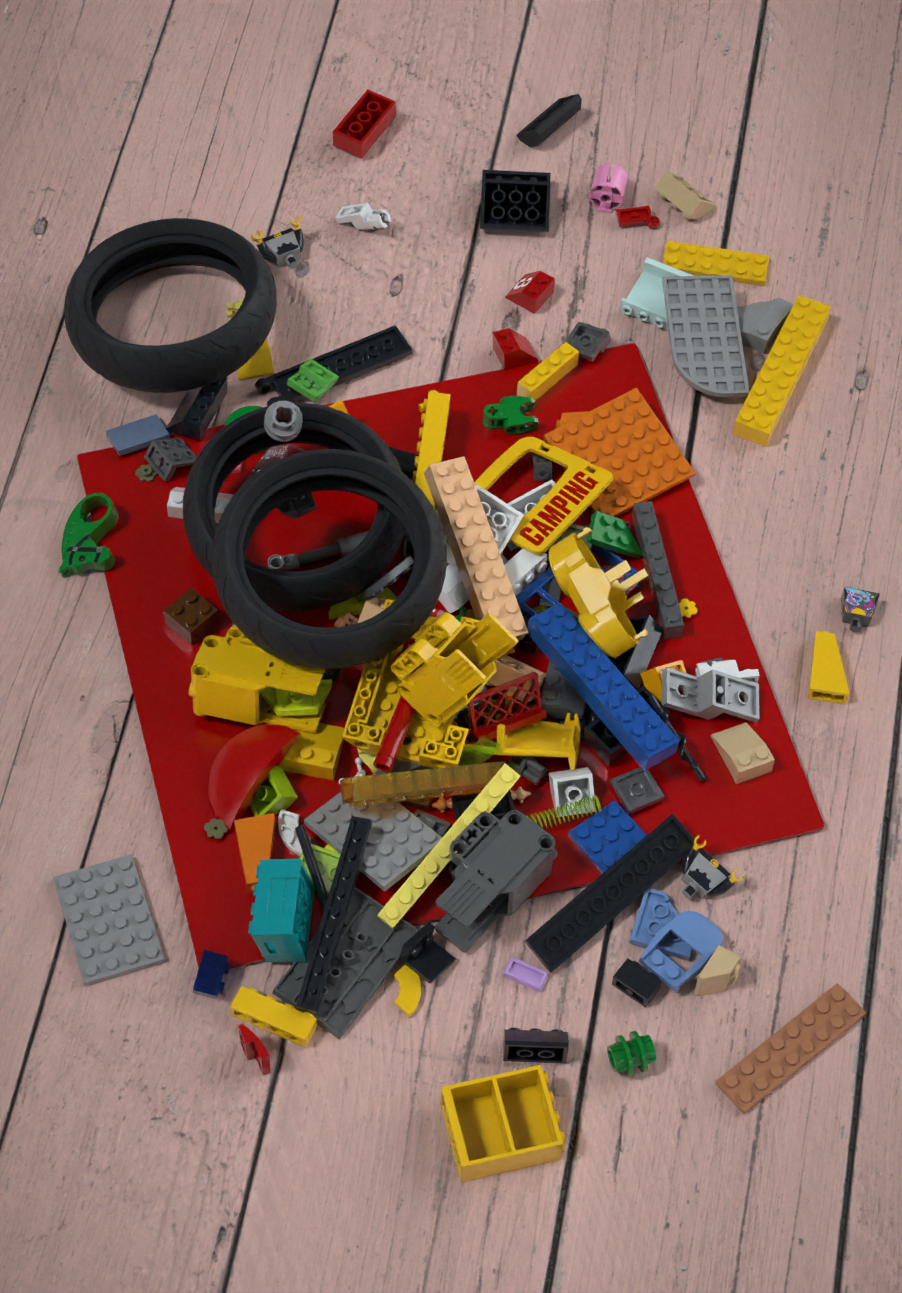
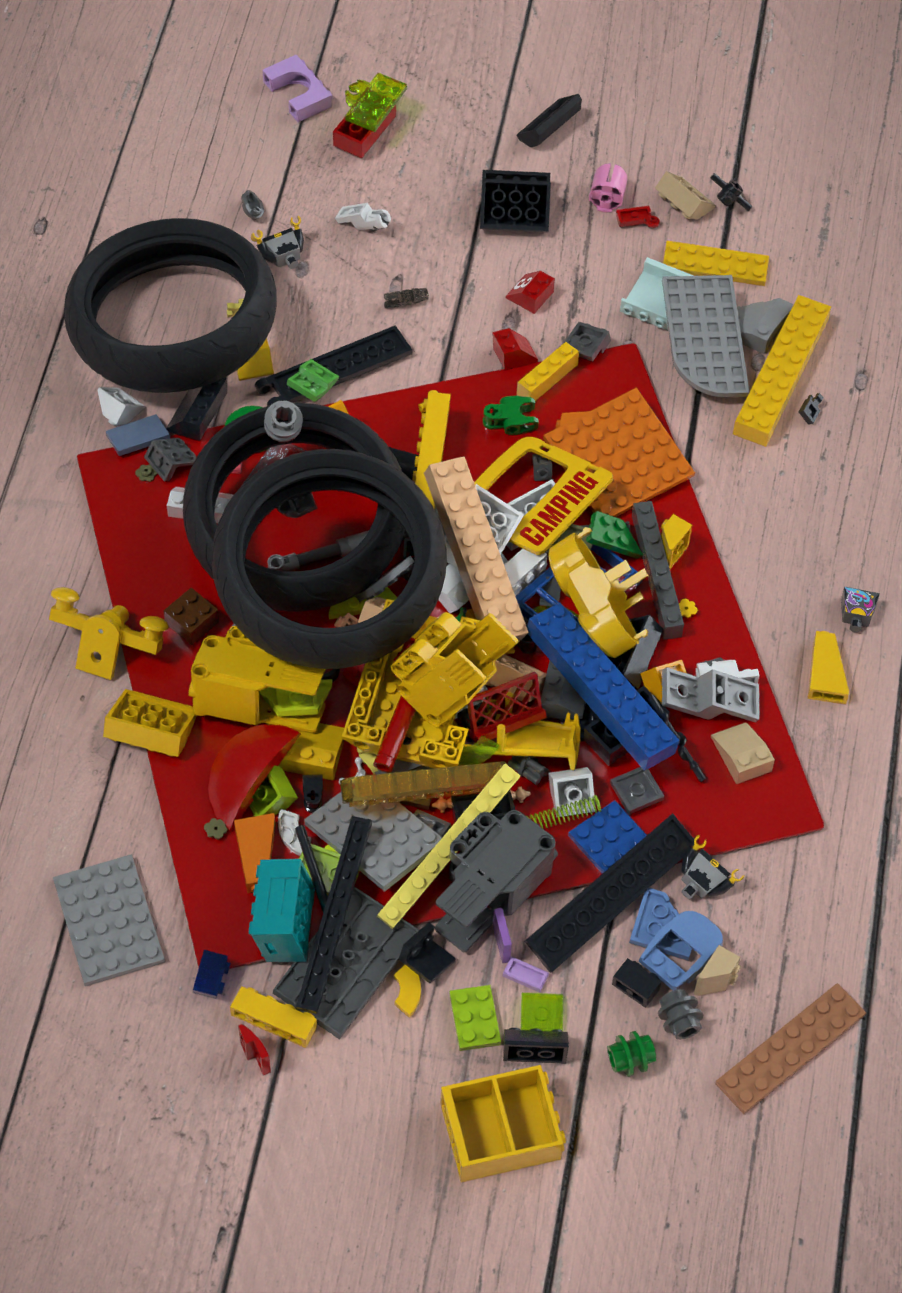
green animal [59,493,118,578] -> none
none -> yellow piece [49,587,169,680]
none -> white slope [97,387,145,426]
none -> yellow slope [103,689,197,757]
none -> dark grey arm [241,190,264,219]
none -> lavender arch [262,55,333,122]
none -> black piece [303,774,323,813]
none -> clear neon green plate [345,73,407,132]
none -> clear smoke hinge [384,288,429,309]
none -> lime plate [449,985,501,1051]
none -> medium lavender tile [493,908,512,964]
none -> clear neon green tile [521,992,563,1031]
none -> dark grey piece [658,989,704,1040]
none -> yellow slope [661,514,692,569]
none -> black bar [710,173,752,211]
none -> black plate [799,393,823,425]

